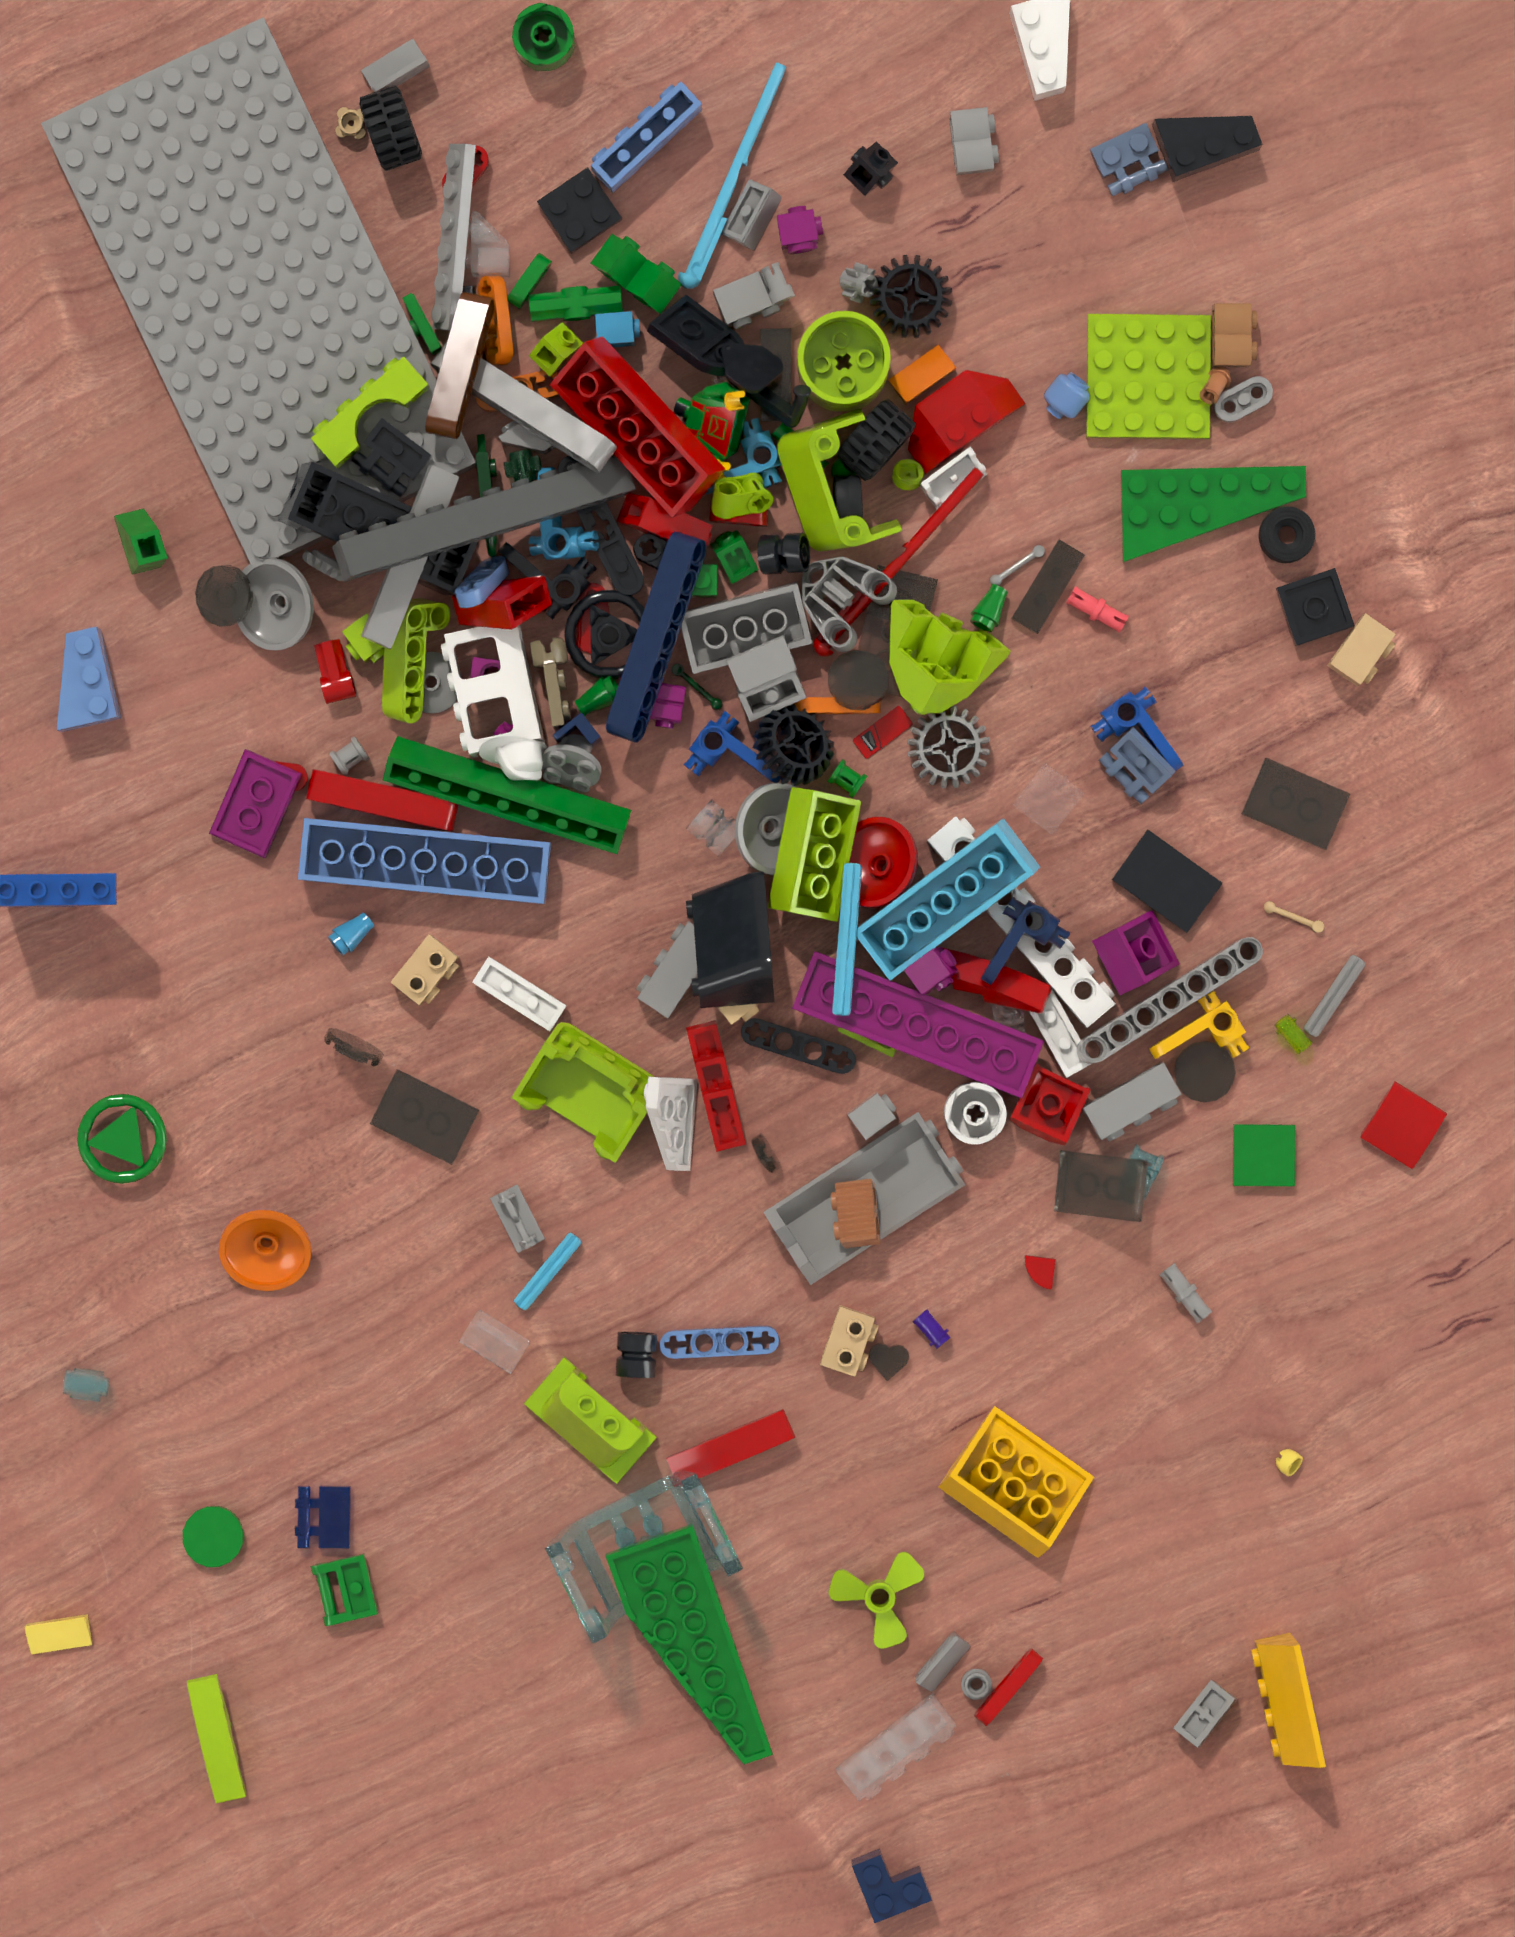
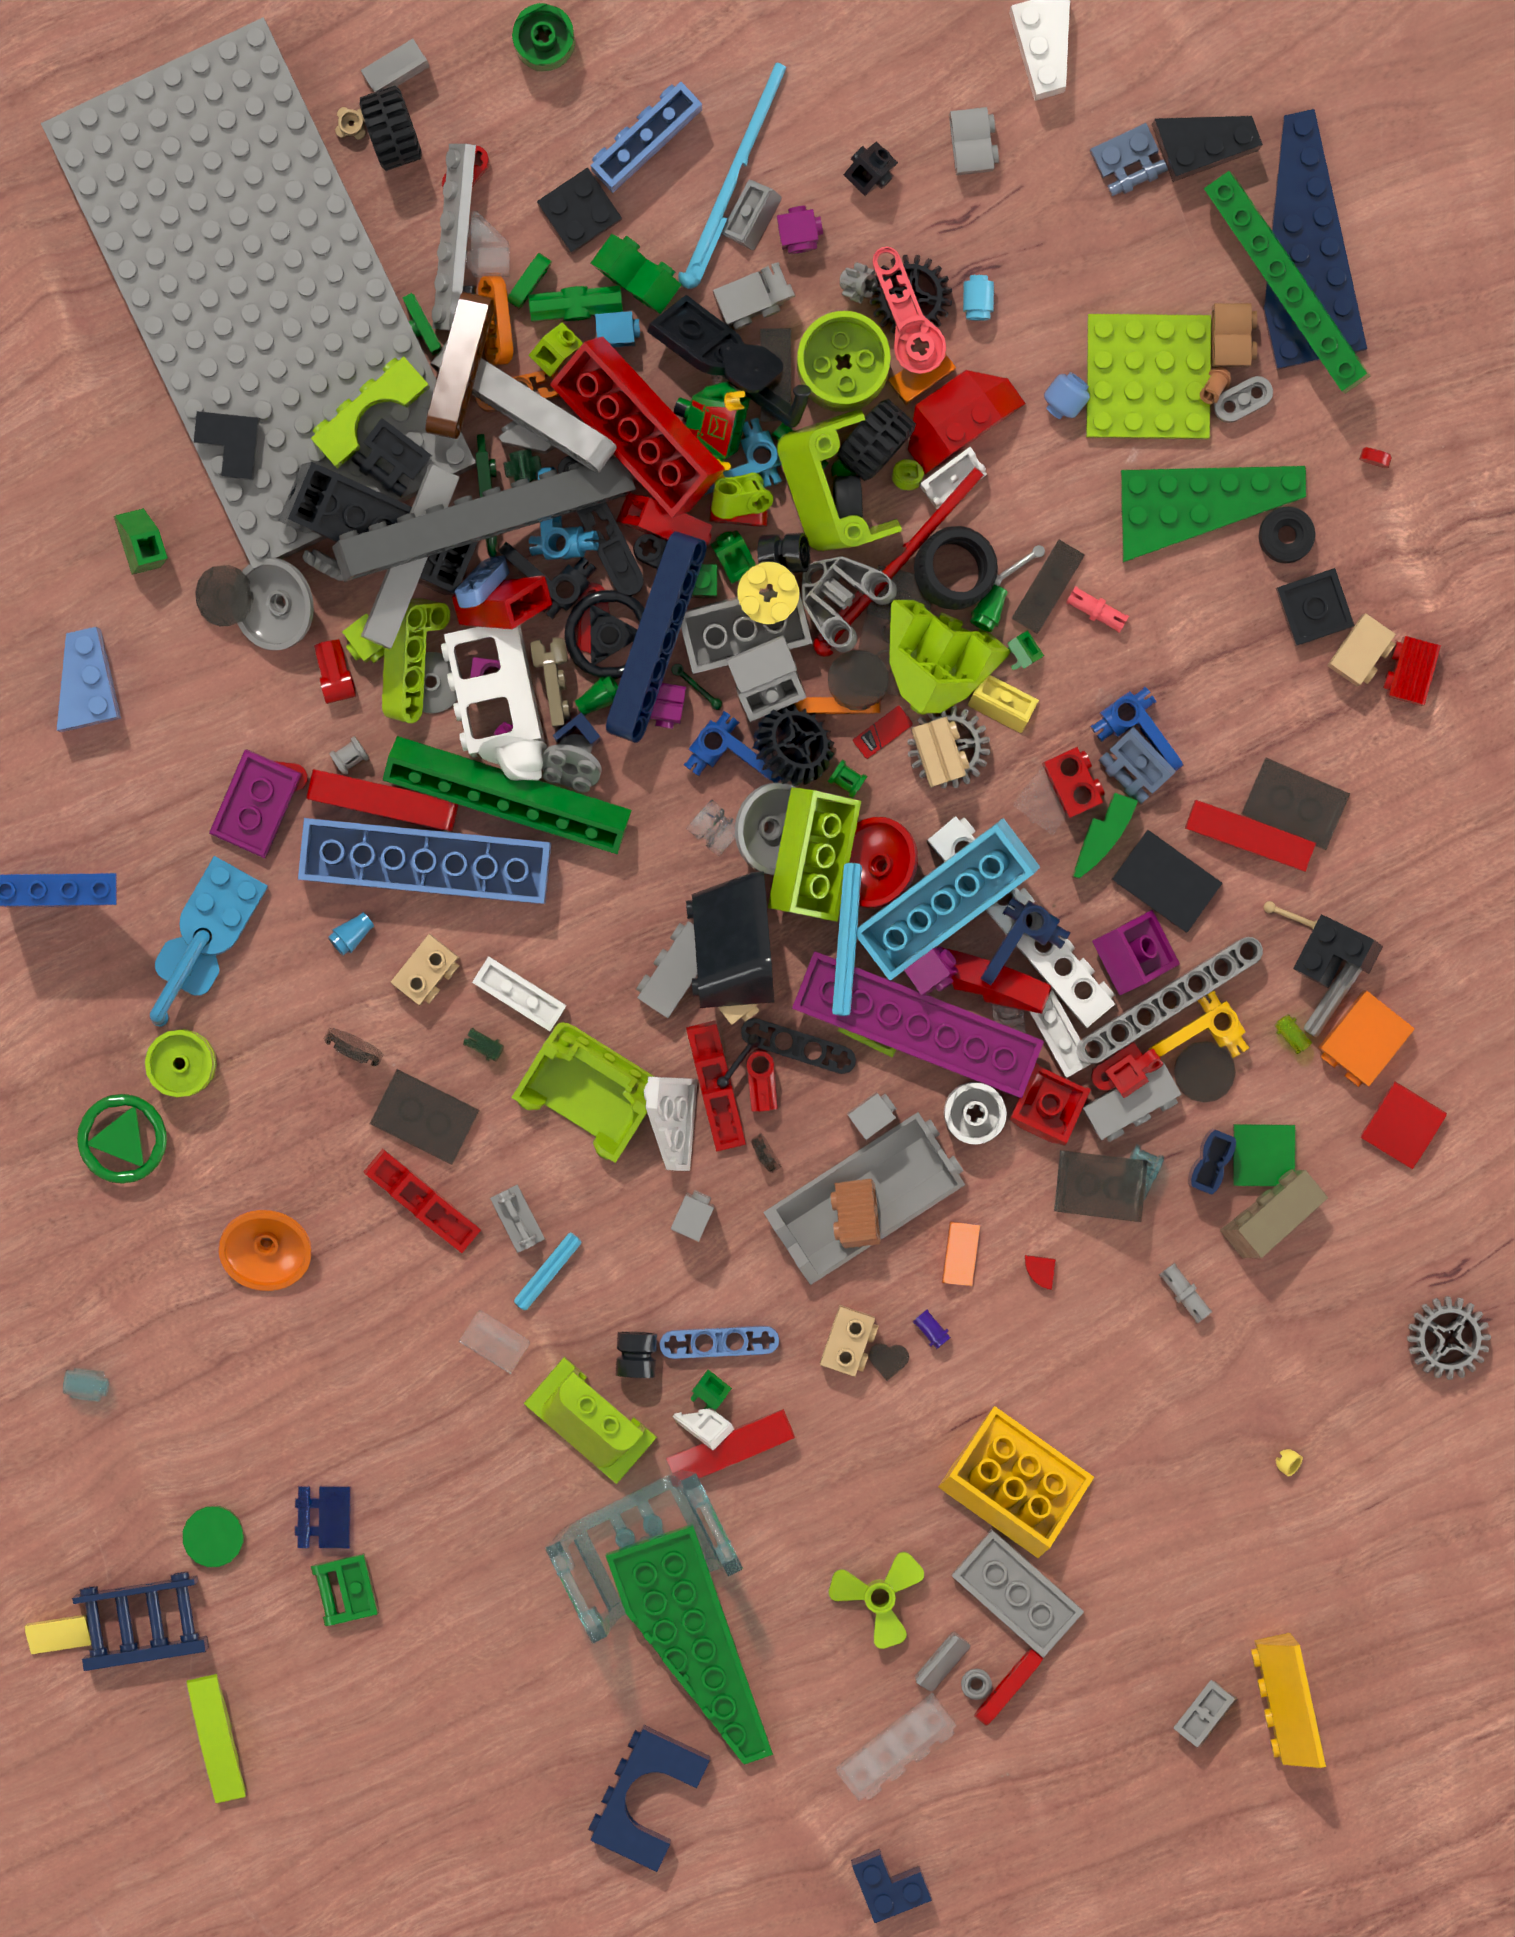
none -> dark blue fence [72,1572,209,1671]
none -> lime wheel [145,1029,217,1098]
none -> dark azure plate [150,856,268,1027]
none -> black tile [194,411,259,480]
none -> red slope [363,1148,481,1253]
none -> clear green pin [463,1028,504,1062]
none -> dark blue arch [588,1725,710,1872]
none -> light grey brick [671,1190,714,1242]
none -> white tile [673,1408,734,1450]
none -> green tile [691,1369,732,1410]
none -> black hinge [717,1034,761,1088]
none -> light yellow plate [737,562,799,624]
none -> red piece [746,1049,778,1112]
none -> coral beam [873,247,946,374]
none -> tan brick [911,717,970,788]
none -> black tyre [914,526,998,610]
none -> slope [942,1221,980,1286]
none -> light grey plate [951,1529,1084,1658]
none -> medium azure brick [963,275,994,321]
none -> light yellow slope [968,675,1039,733]
none -> green tile [1007,630,1044,670]
none -> red brick [1042,747,1105,819]
none -> green slope [1072,793,1138,879]
none -> red leg [1091,1042,1143,1090]
none -> red plate [1105,1049,1164,1098]
none -> red slope [1184,800,1316,872]
none -> dark blue brick [1188,1128,1236,1195]
none -> green brick [1204,171,1371,394]
none -> dark tan wedge [1220,1169,1328,1258]
none -> dark blue wing [1263,109,1367,370]
none -> black brick [1293,914,1383,988]
none -> orange brick [1318,990,1415,1087]
none -> red tile [1359,447,1392,468]
none -> red brick [1383,636,1441,706]
none -> light grey gear [1407,1296,1491,1380]

